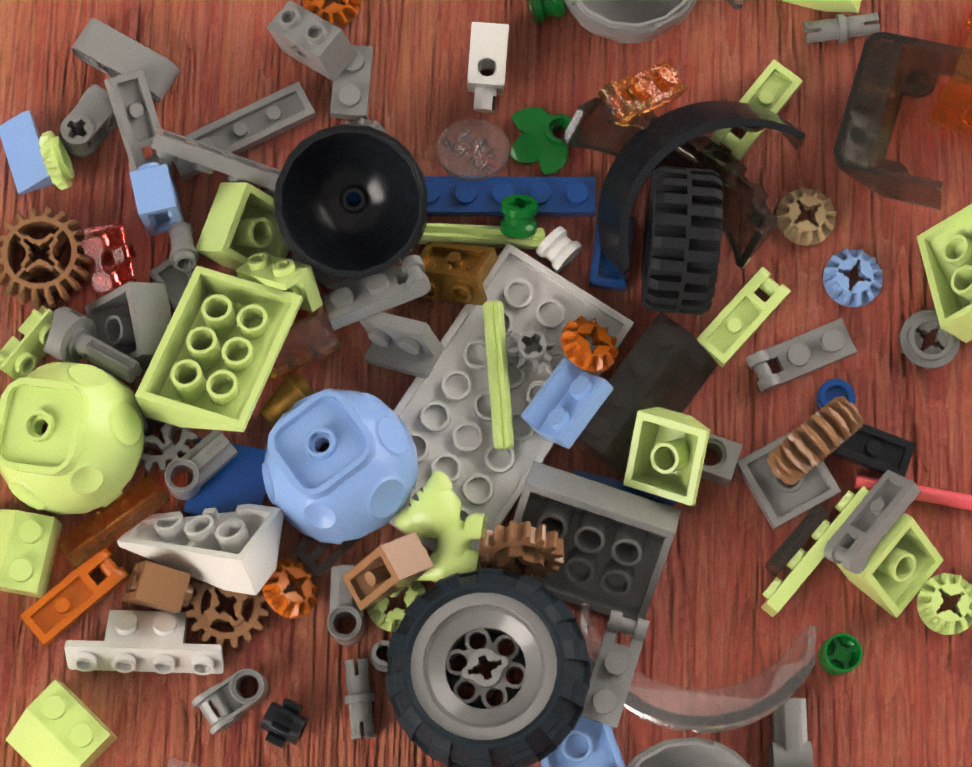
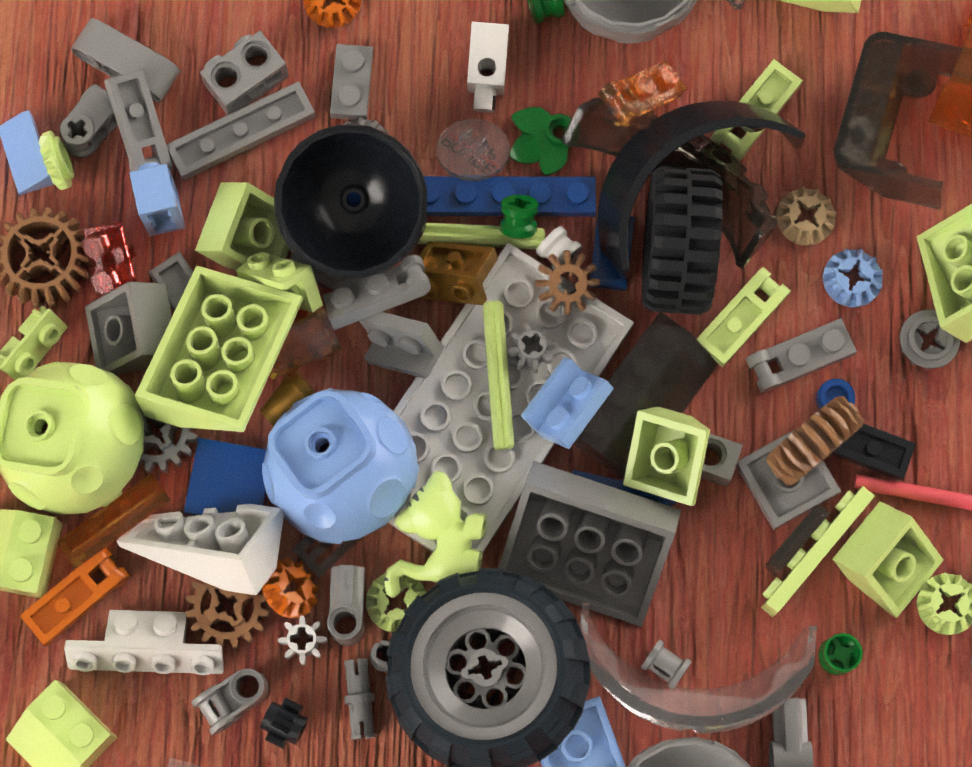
light grey piece [42,306,142,383] -> none
medium nougat slope [122,560,194,613] -> none
light grey plate [150,127,281,197] -> none
light grey piece [164,430,238,500] -> none
light grey pin [168,222,199,271] -> none
light grey brick [267,0,357,82] -> none
medium nougat slope [342,532,434,611] -> none
medium nougat gear [479,521,564,579] -> none
orange gear [560,316,619,373] -> none
light grey plate [581,609,650,728] -> none
light grey pin [803,12,880,45] -> none
light grey plate [824,470,921,574] -> none
none -> light grey brick [200,30,289,115]
none -> white gear [278,615,328,666]
none -> medium nougat gear [535,250,600,315]
none -> light grey bush [640,639,692,690]

